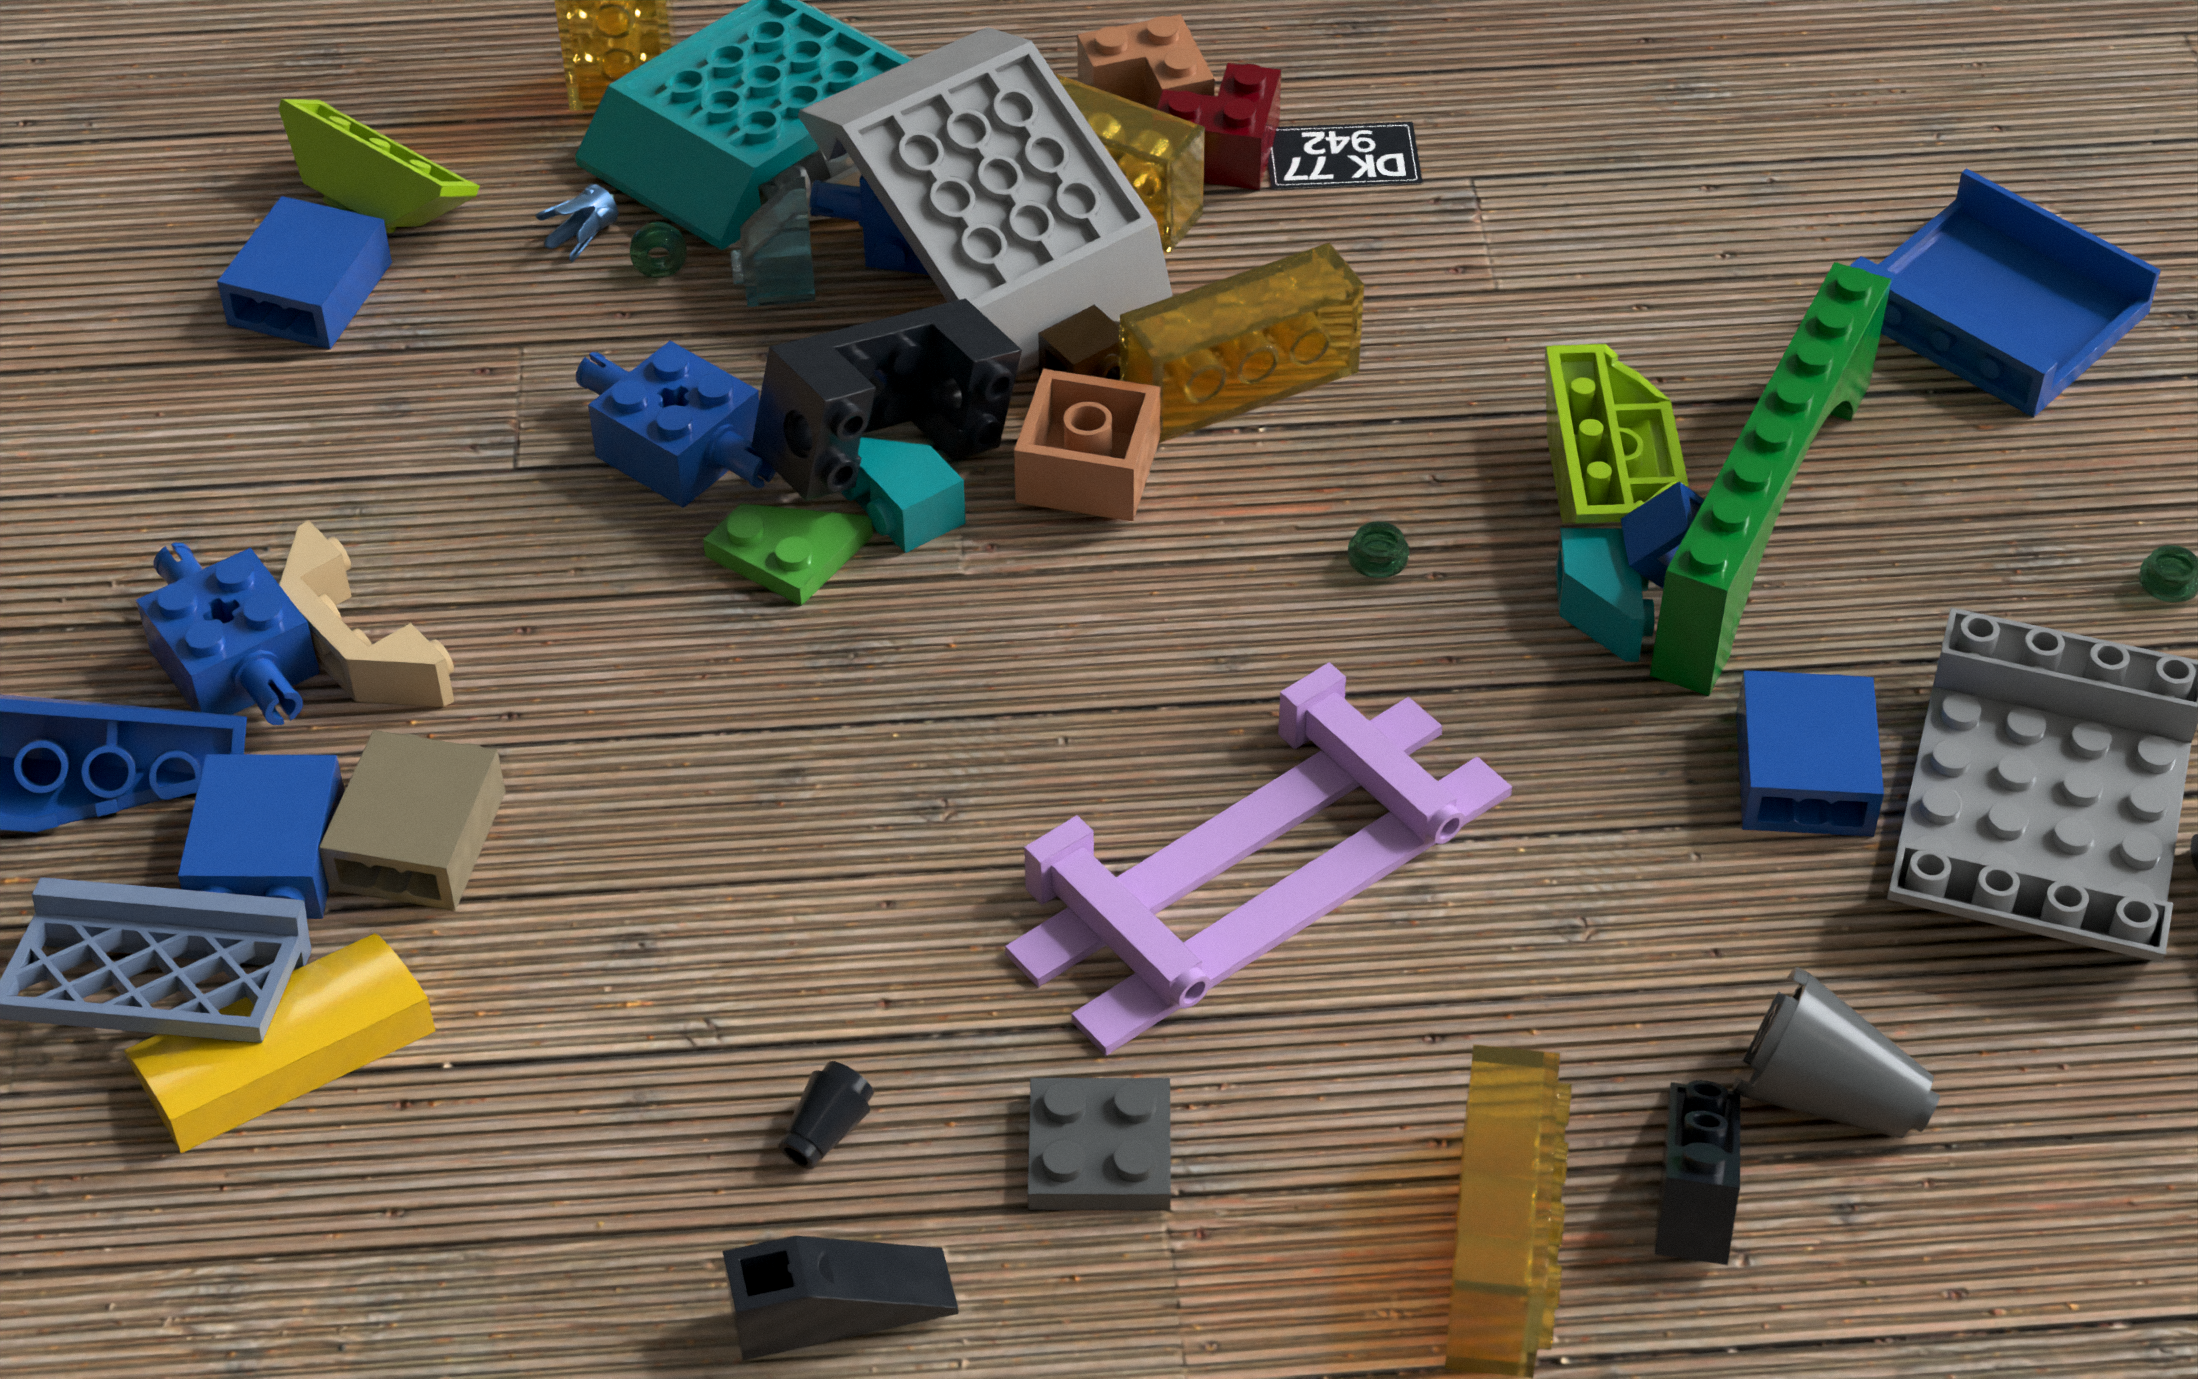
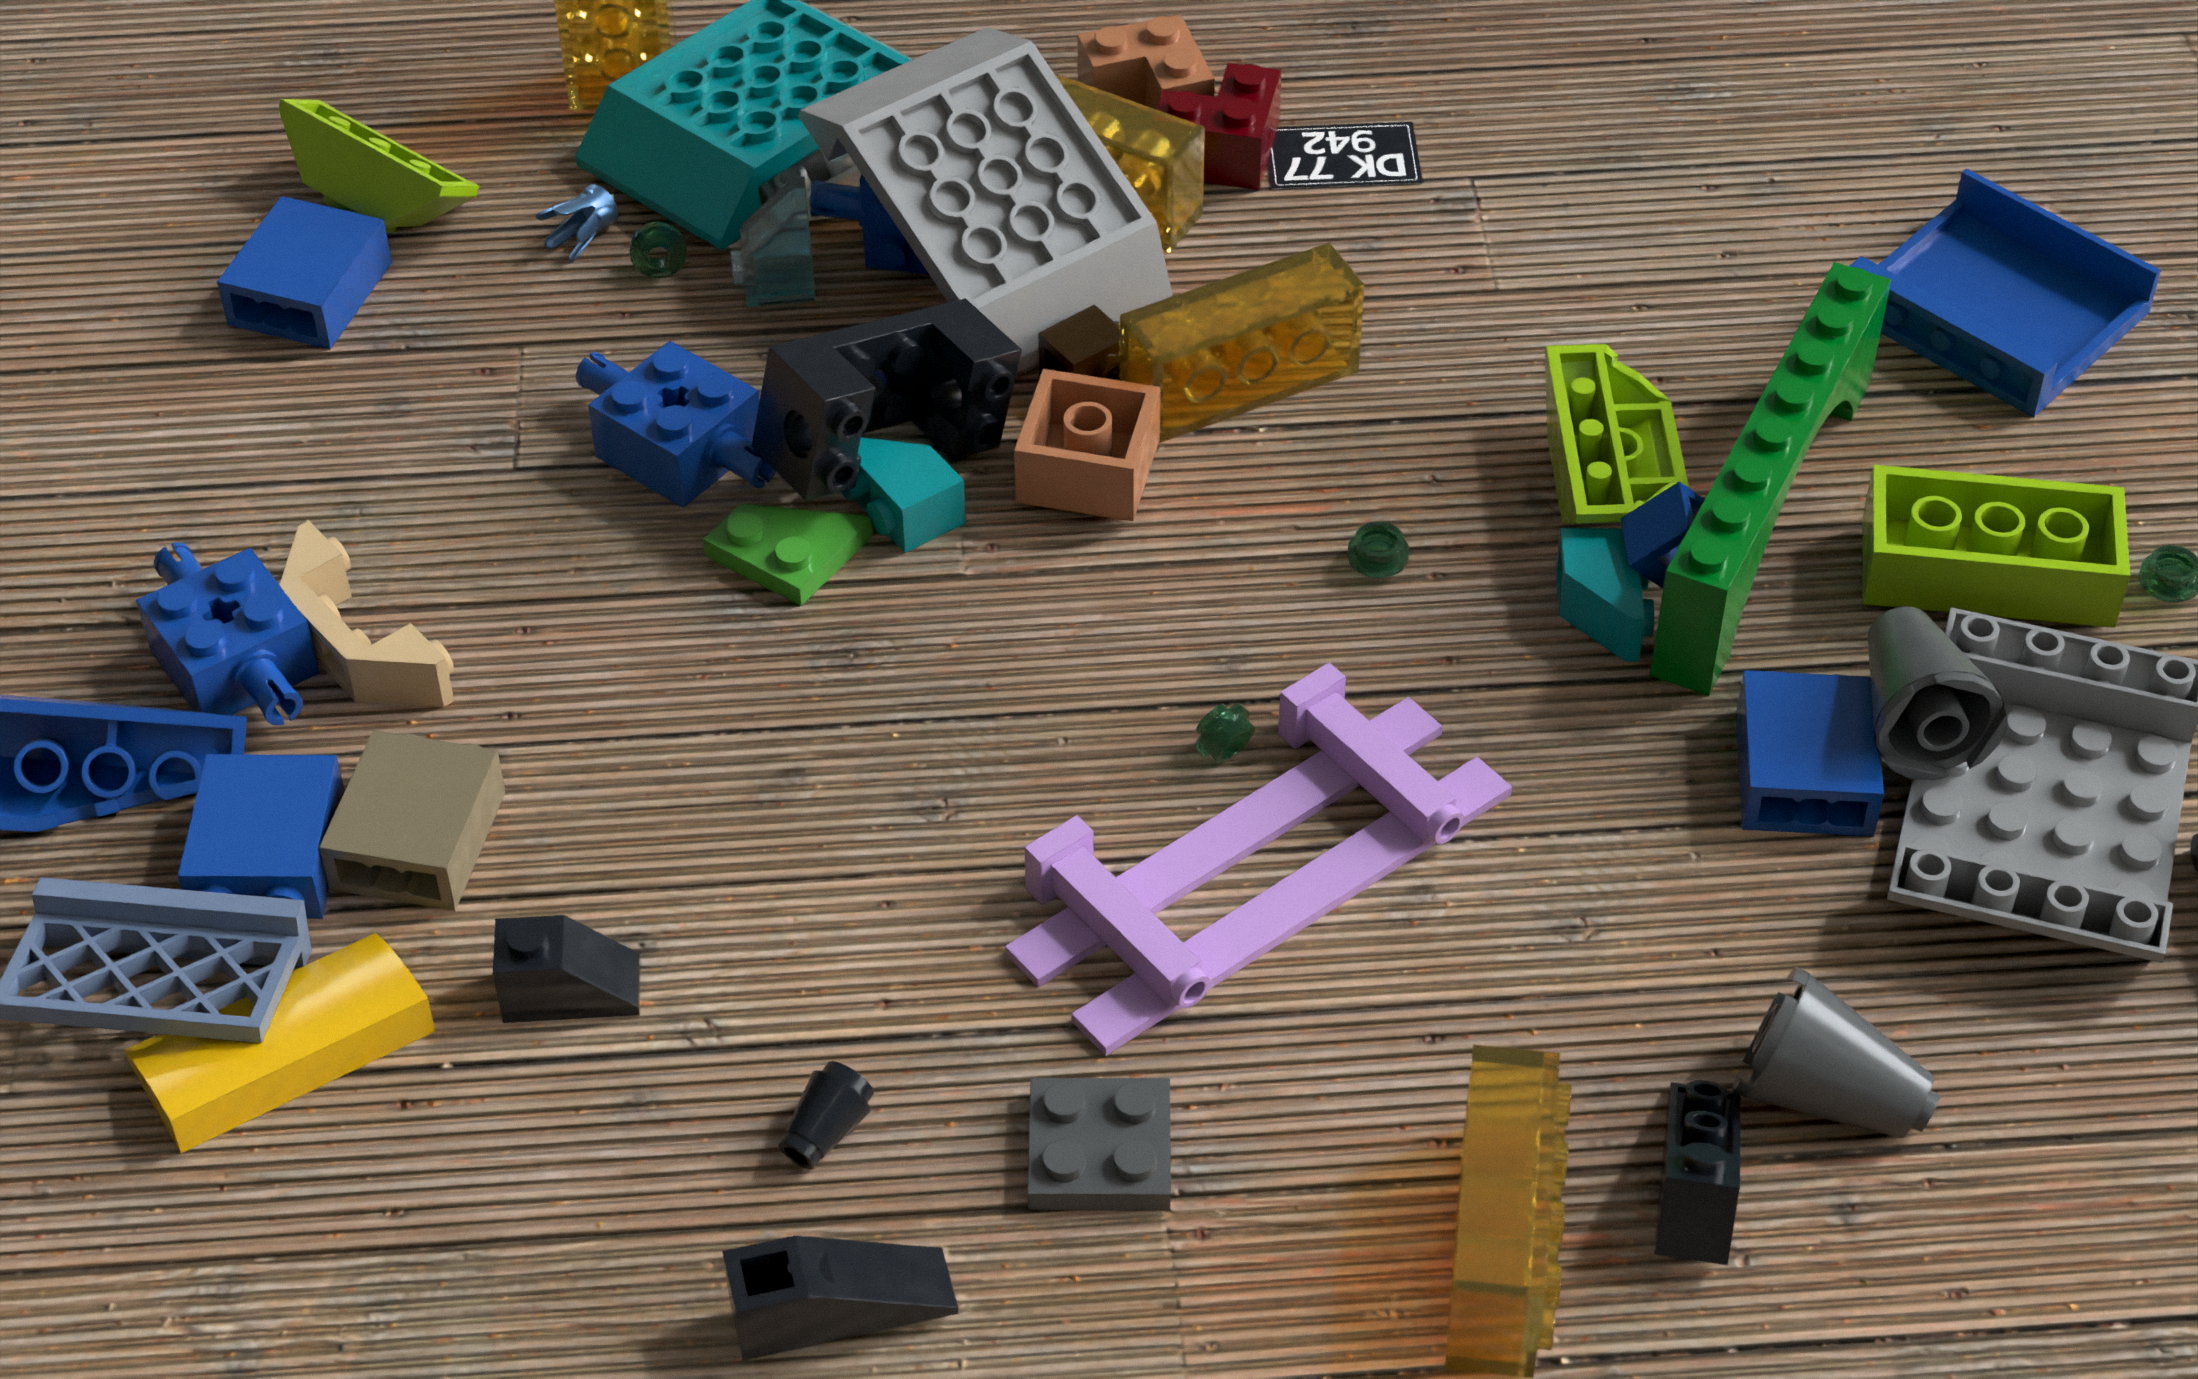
none -> black slope [493,915,641,1023]
none -> clear green plate [1195,704,1255,763]
none -> lime brick [1862,464,2130,628]
none -> dark grey cone [1868,606,2008,781]

